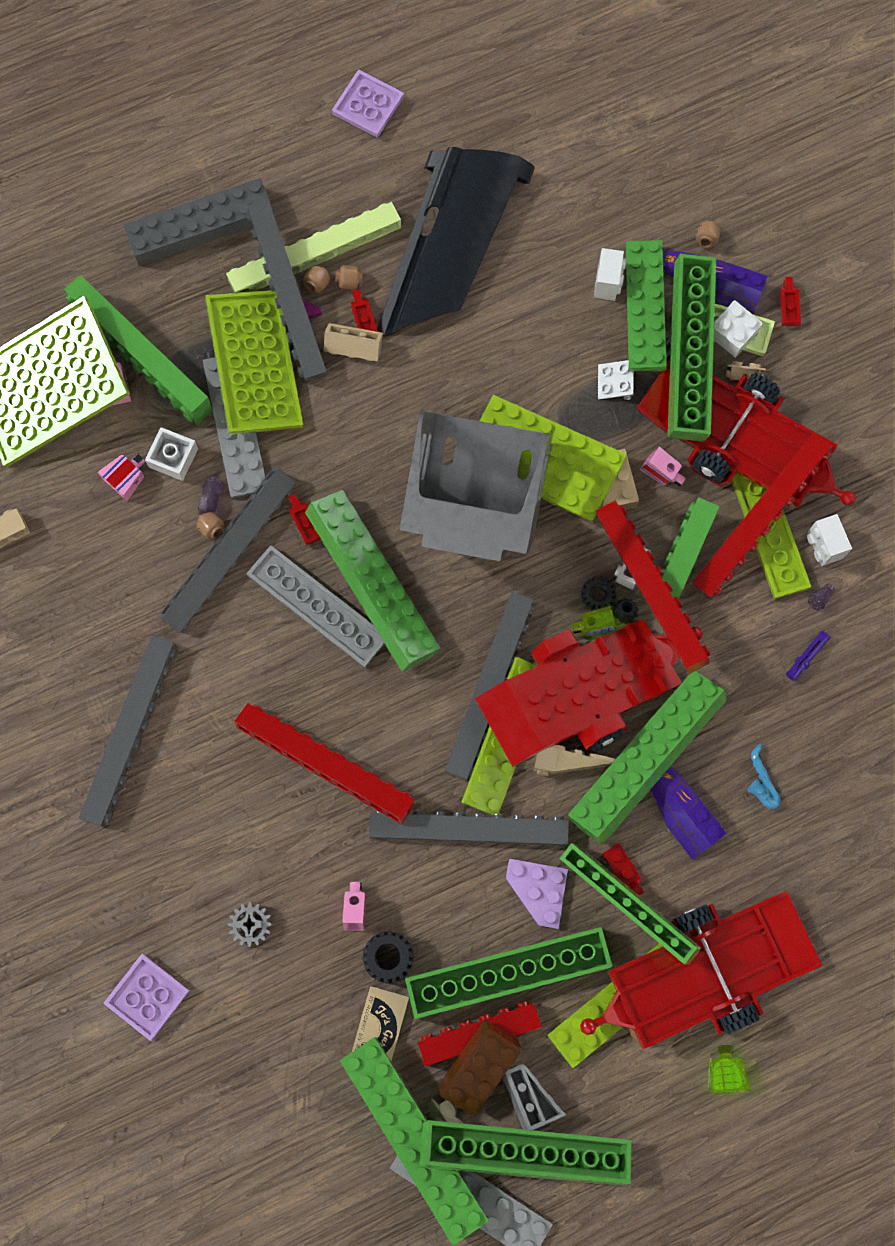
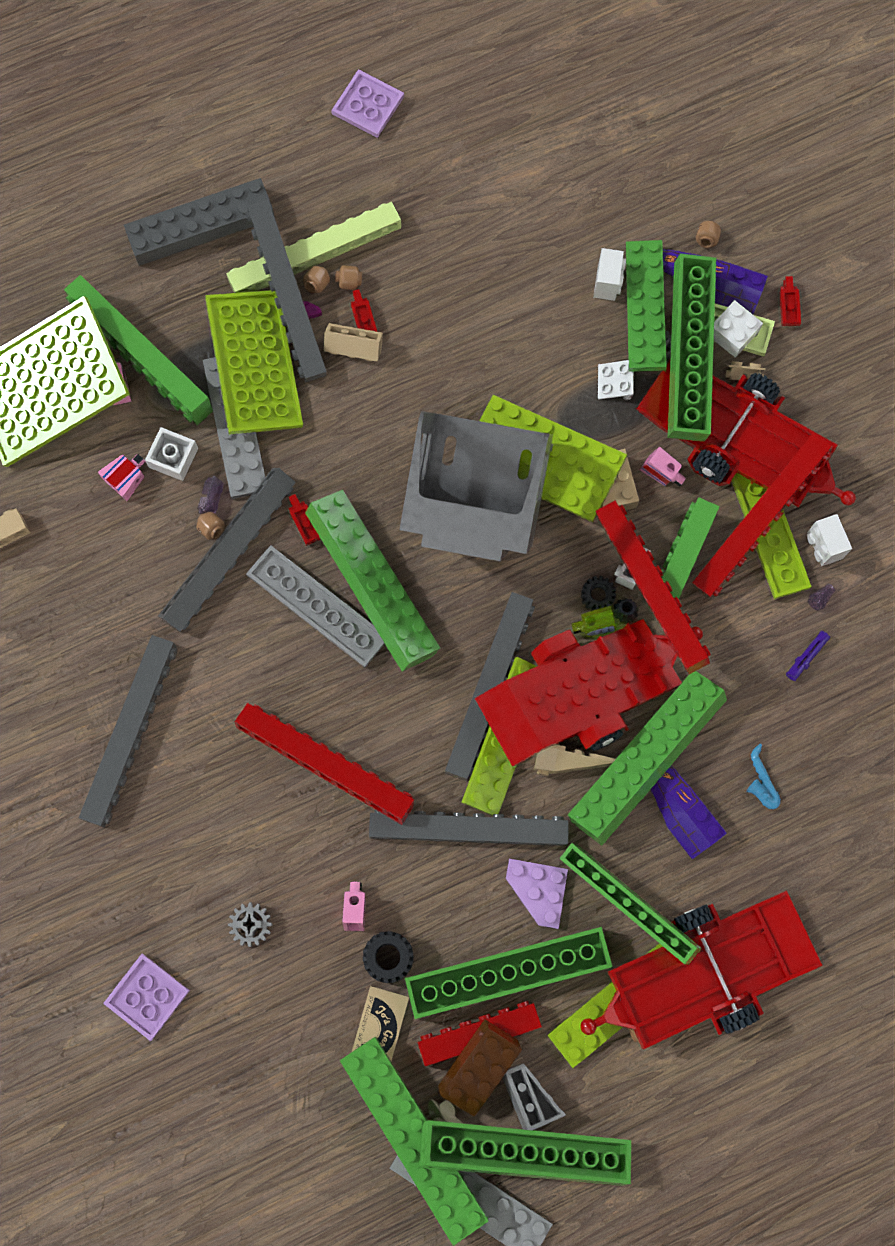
black panel [377,147,535,336] -> none
red hinge [602,843,644,896] -> none
clear neon green torso [708,1045,750,1094] -> none

